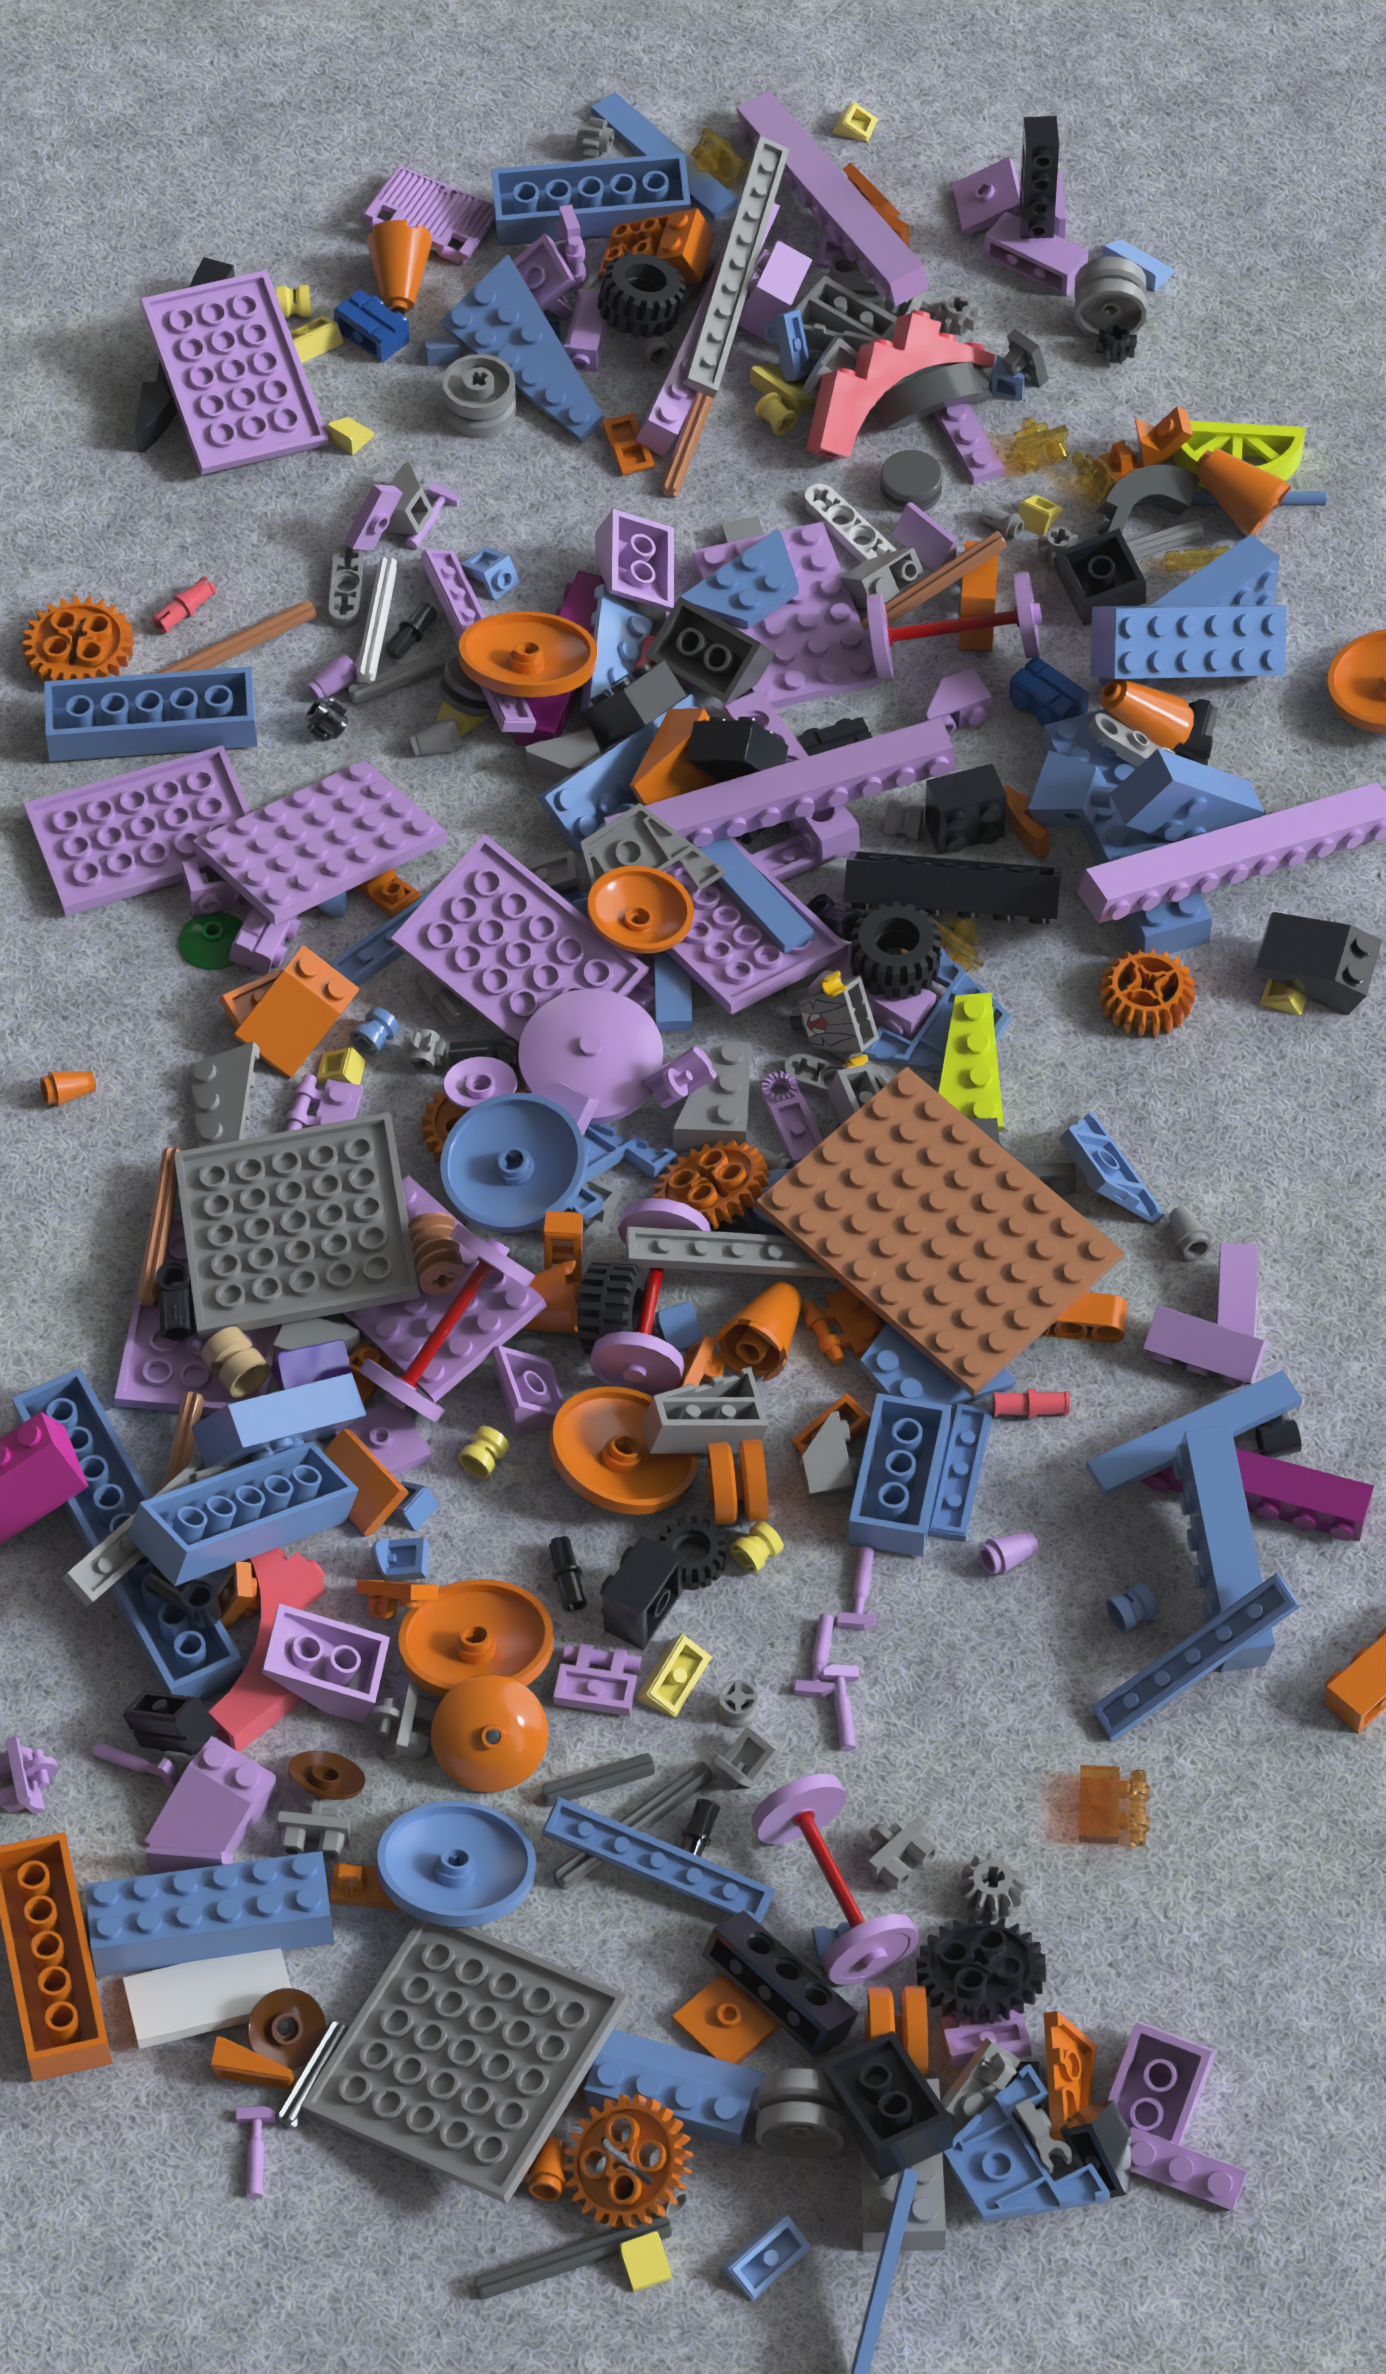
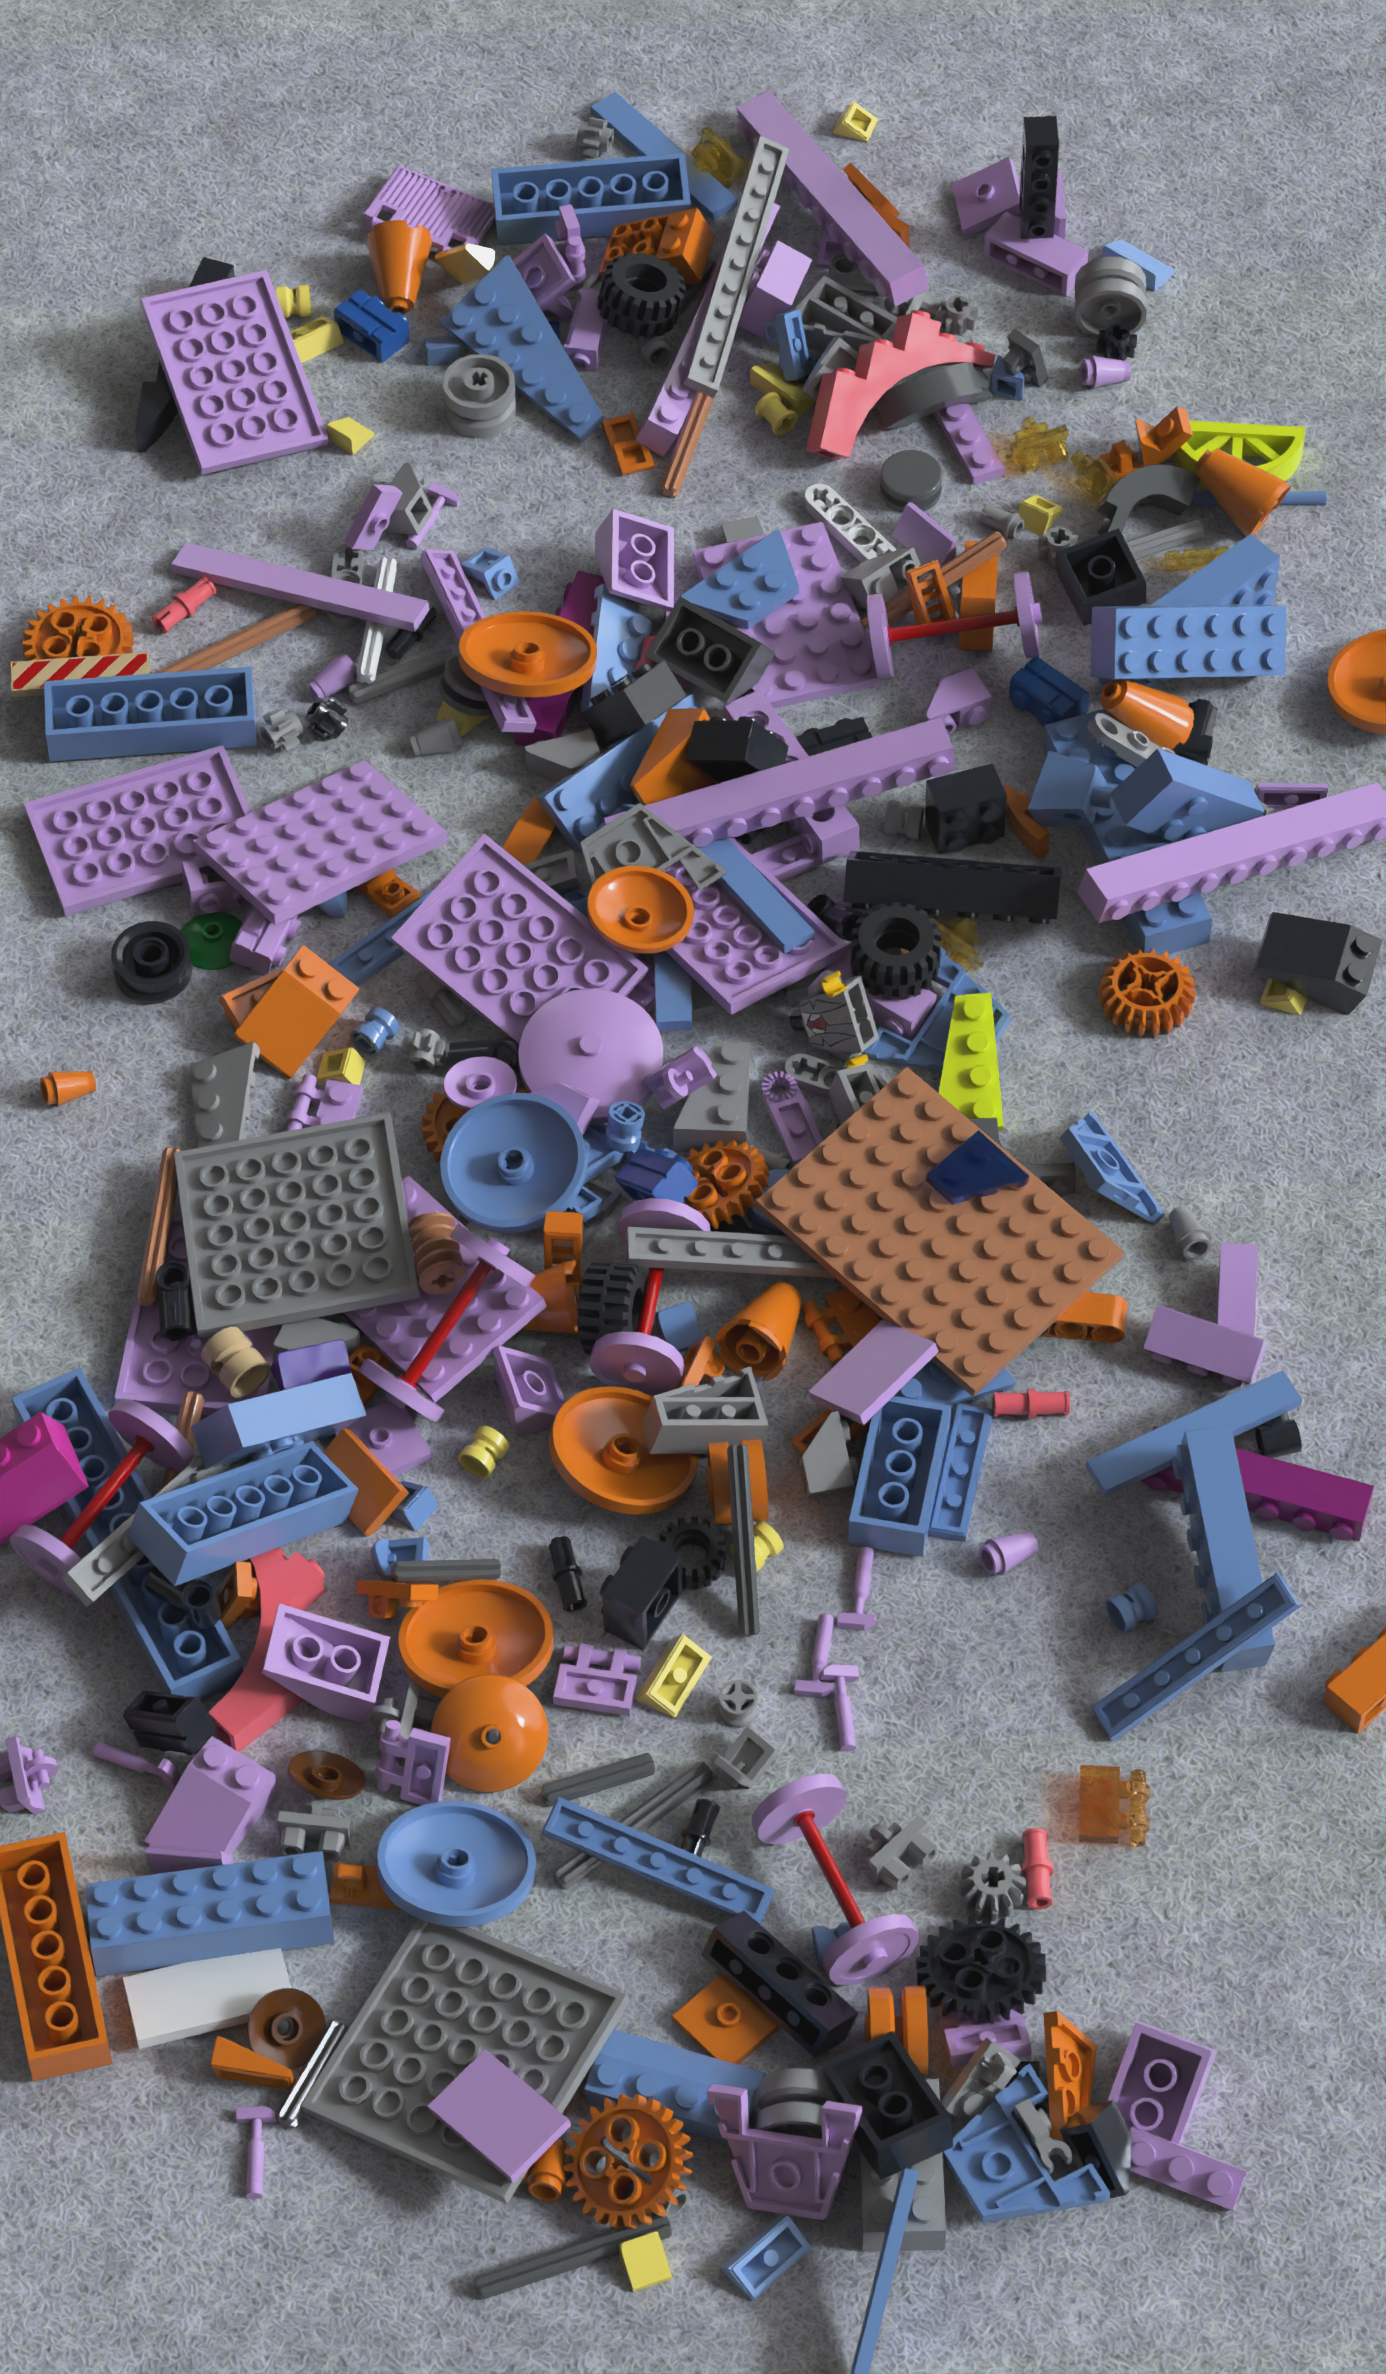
none -> tile [10,652,150,697]
none -> lavender piece [10,1398,194,1596]
none -> black wheel [111,921,192,1003]
none -> lavender tile [171,542,430,632]
none -> light grey gear [260,708,303,752]
none -> lavender plate [375,1720,451,1805]
none -> dark grey axle [391,1559,501,1582]
none -> lavender tile [428,2049,571,2183]
none -> light yellow slope [435,243,495,284]
none -> orange slope [502,797,558,865]
none -> medium blue wheel [604,1101,645,1152]
none -> blue brick [615,1148,698,1203]
none -> lavender wing [707,2084,862,2220]
none -> dark grey axle [727,1445,760,1636]
none -> lavender tile [808,1319,938,1425]
none -> orange slope [905,559,957,625]
none -> clear blue wing [926,1130,1030,1205]
none -> coral pin [1021,1828,1053,1910]
none -> lavender cone [1079,355,1131,389]
none -> lavender slope [1255,783,1328,809]

